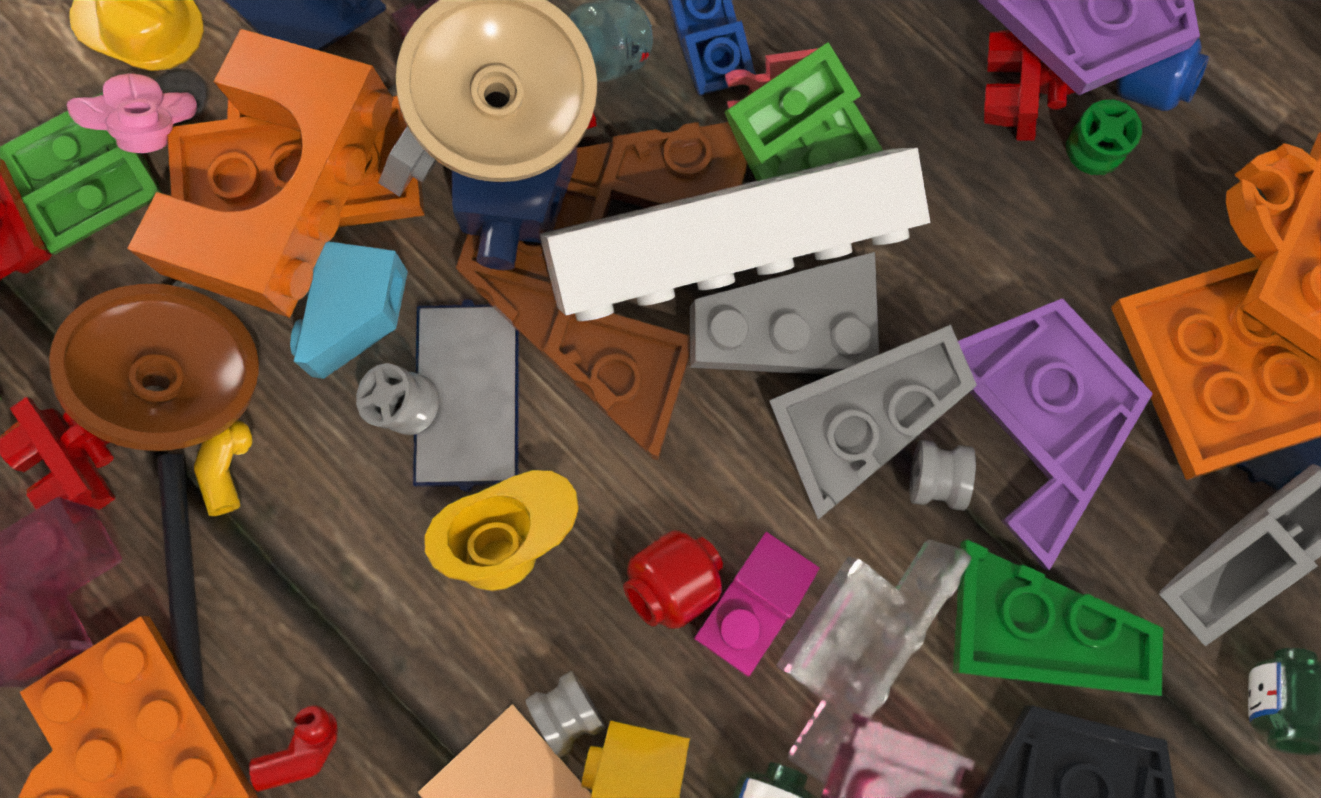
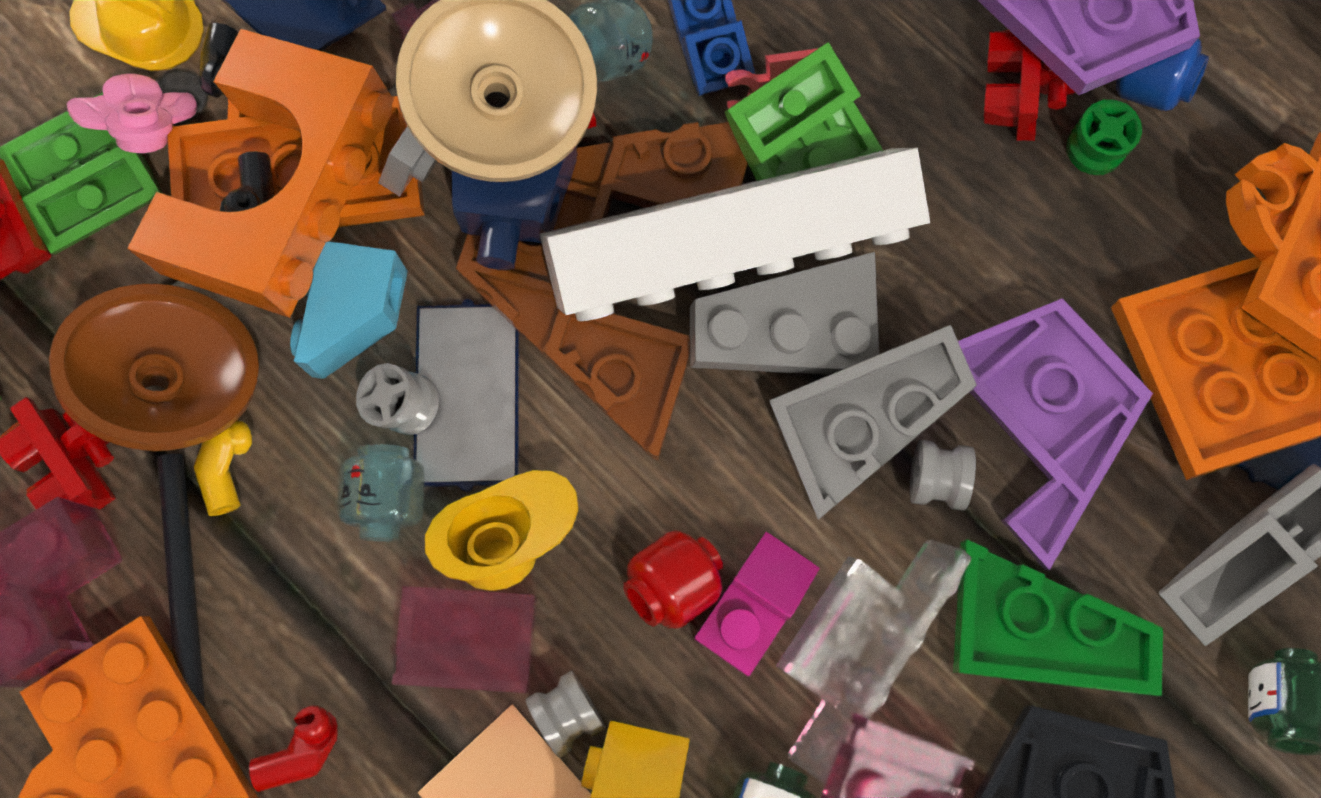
none -> black arm [199,22,239,98]
none -> black arm [220,151,275,212]
none -> clear light blue head [337,444,425,542]
none -> clear pink plate [392,586,537,693]

